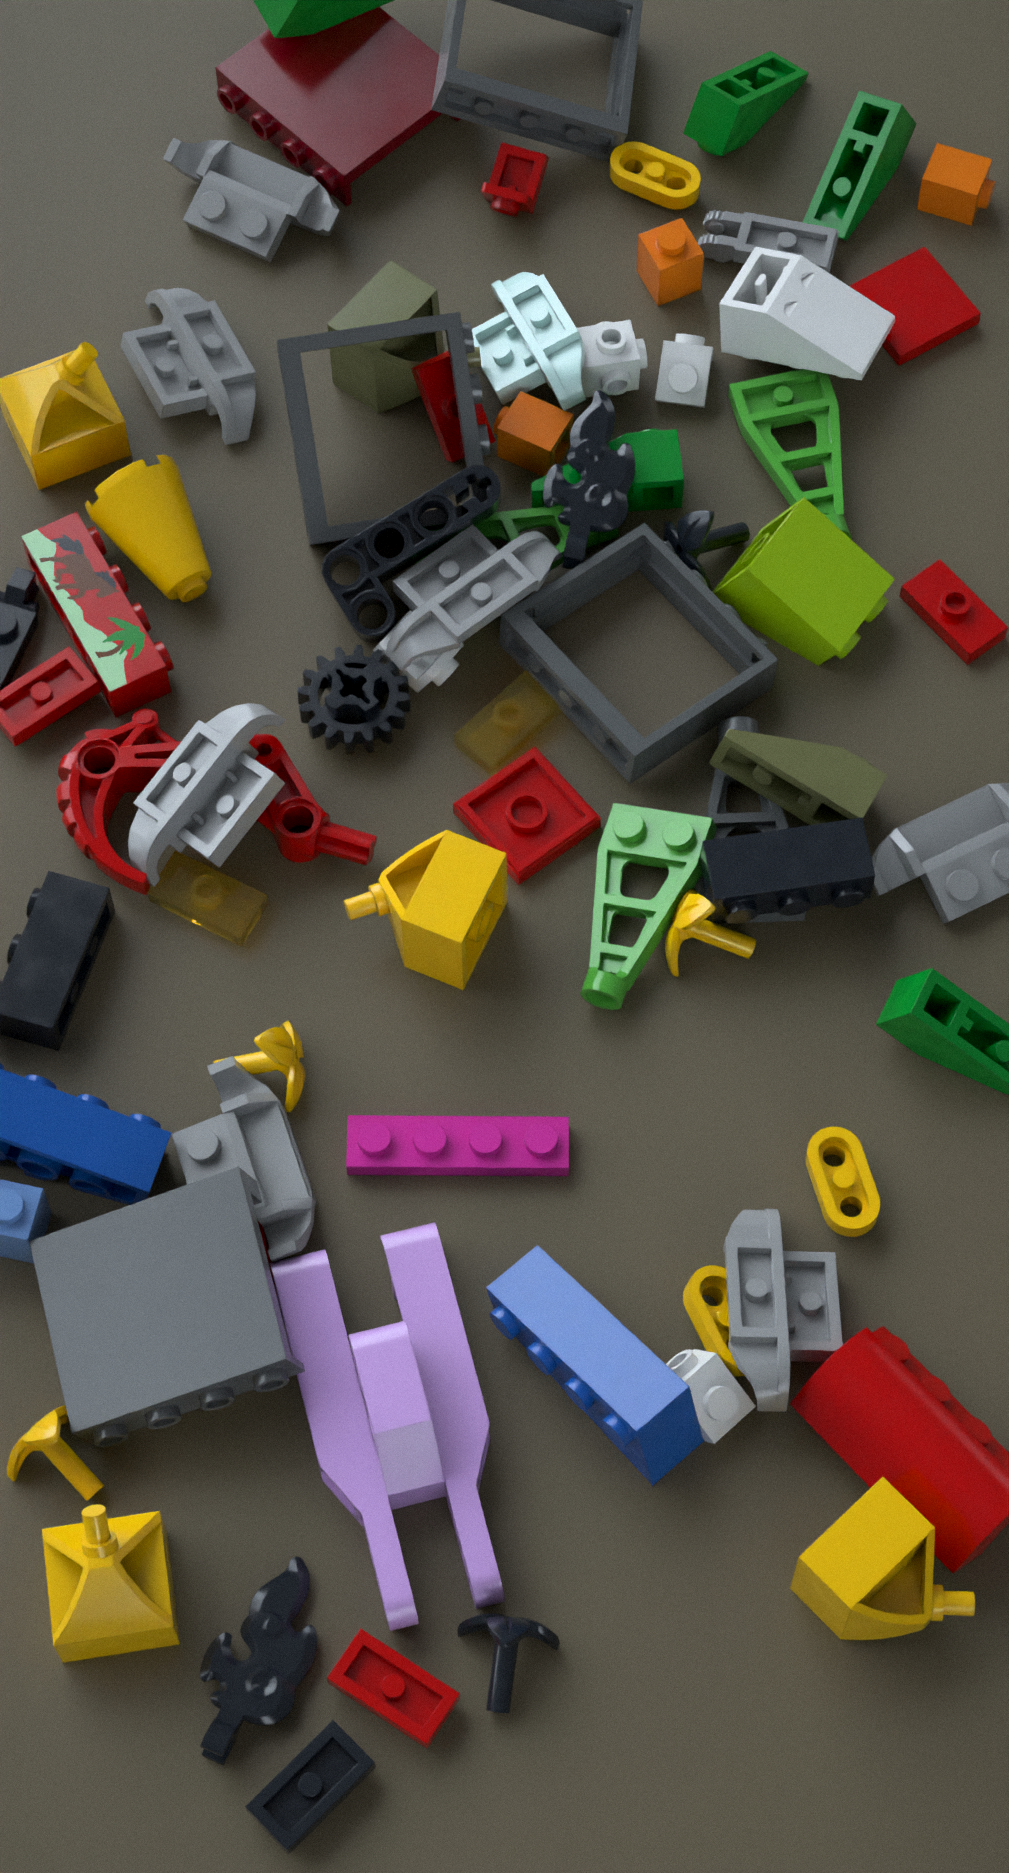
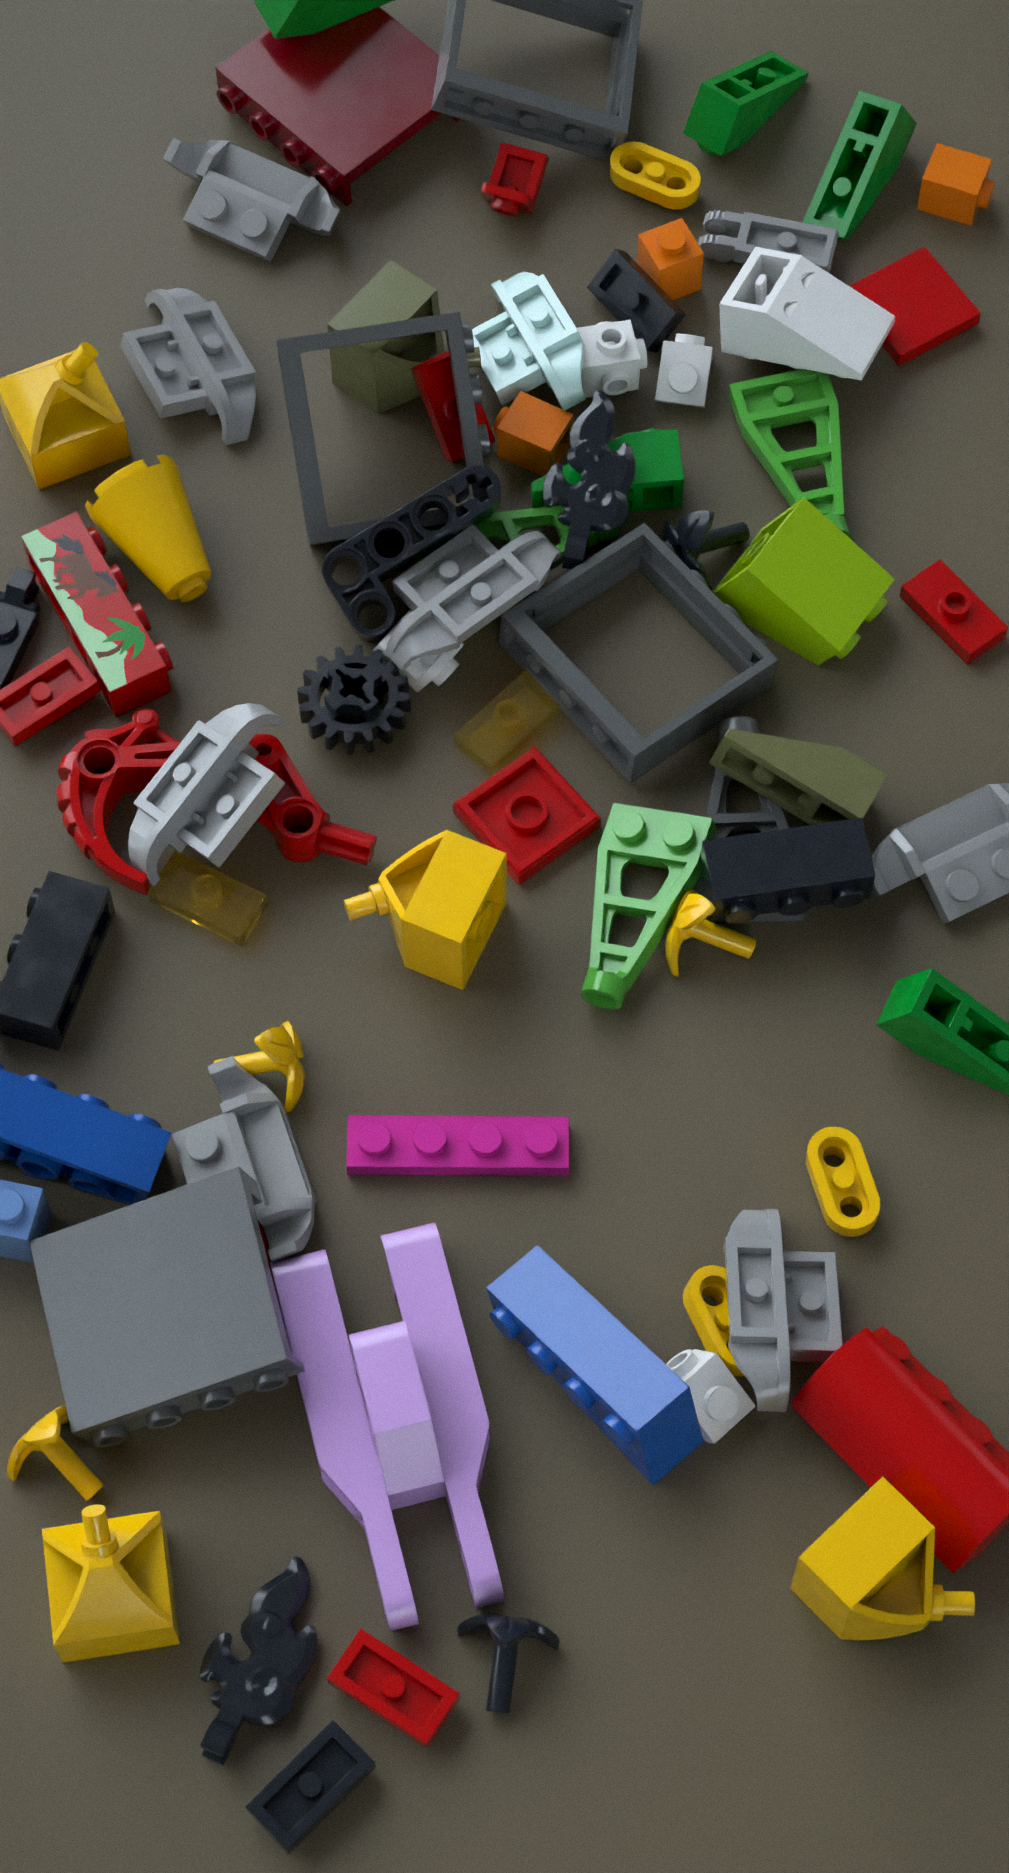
none -> black plate [587,249,686,353]

